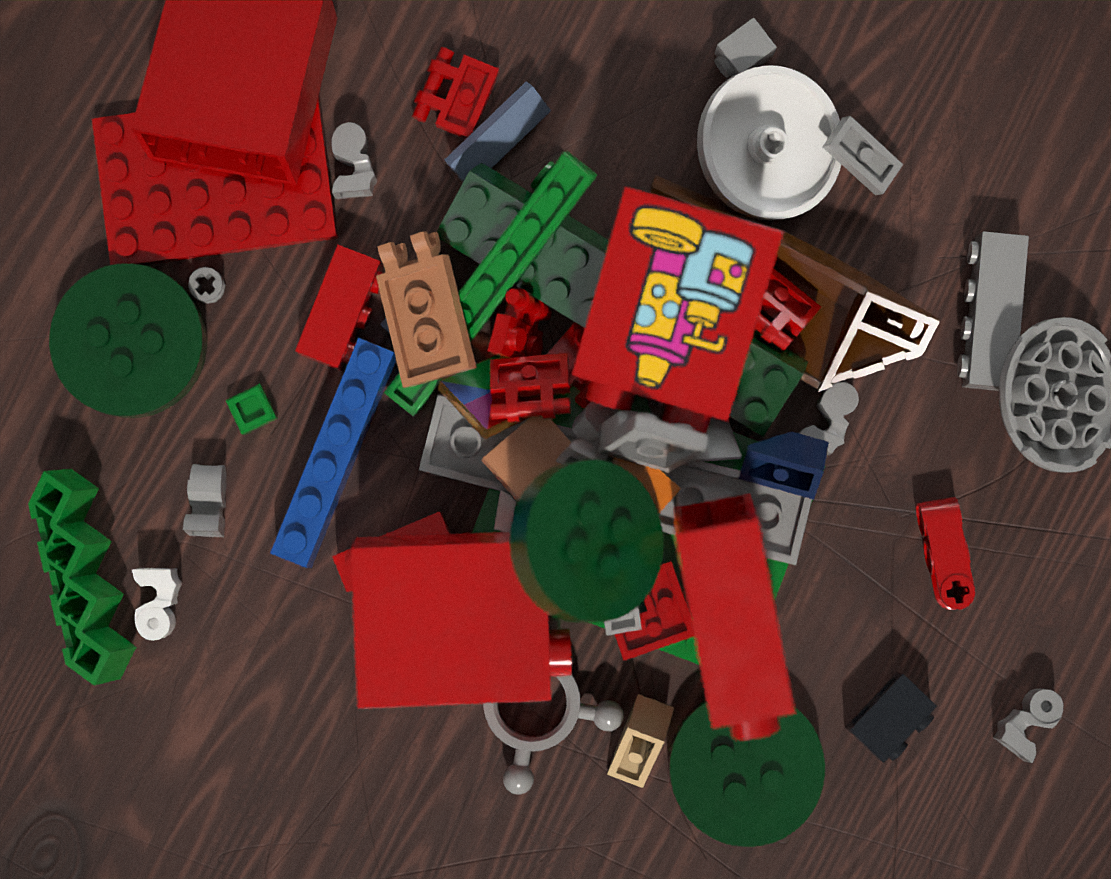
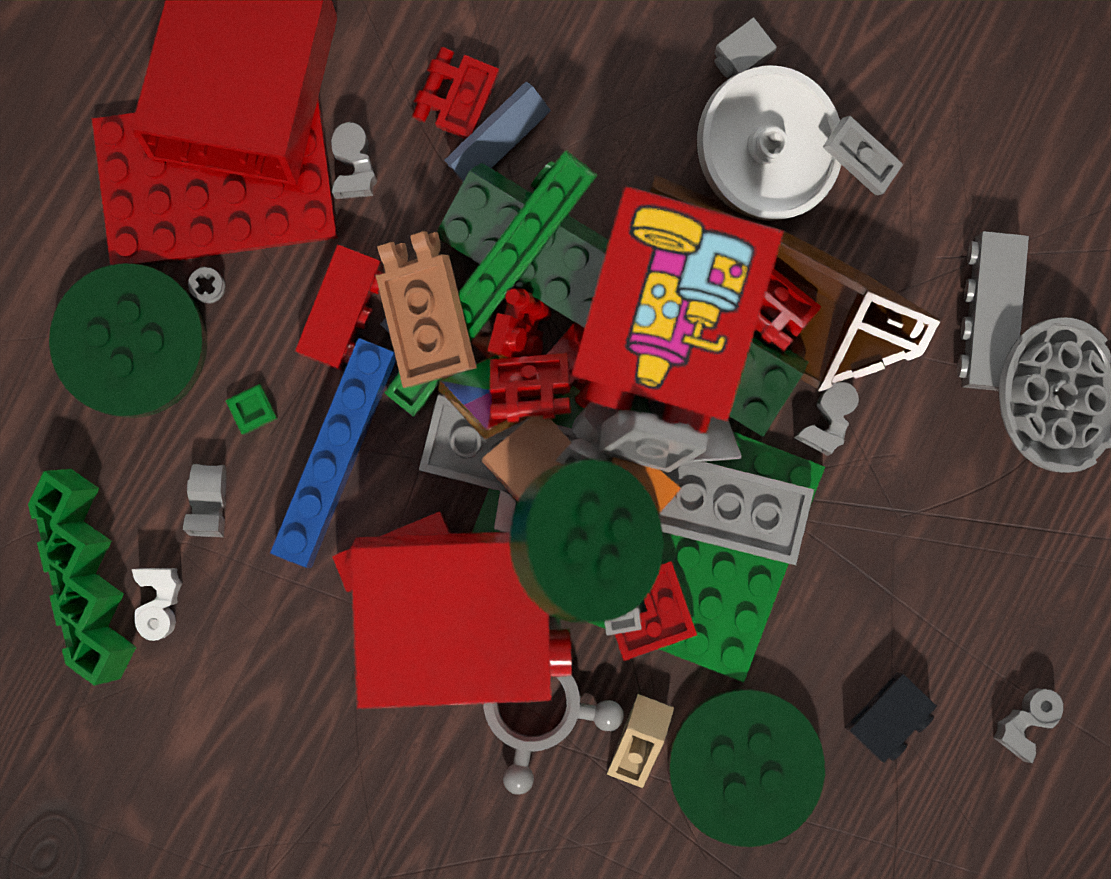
red brick [673,493,795,740] -> none
dark blue slope [738,431,829,499] -> none
red piece [916,496,975,610] -> none

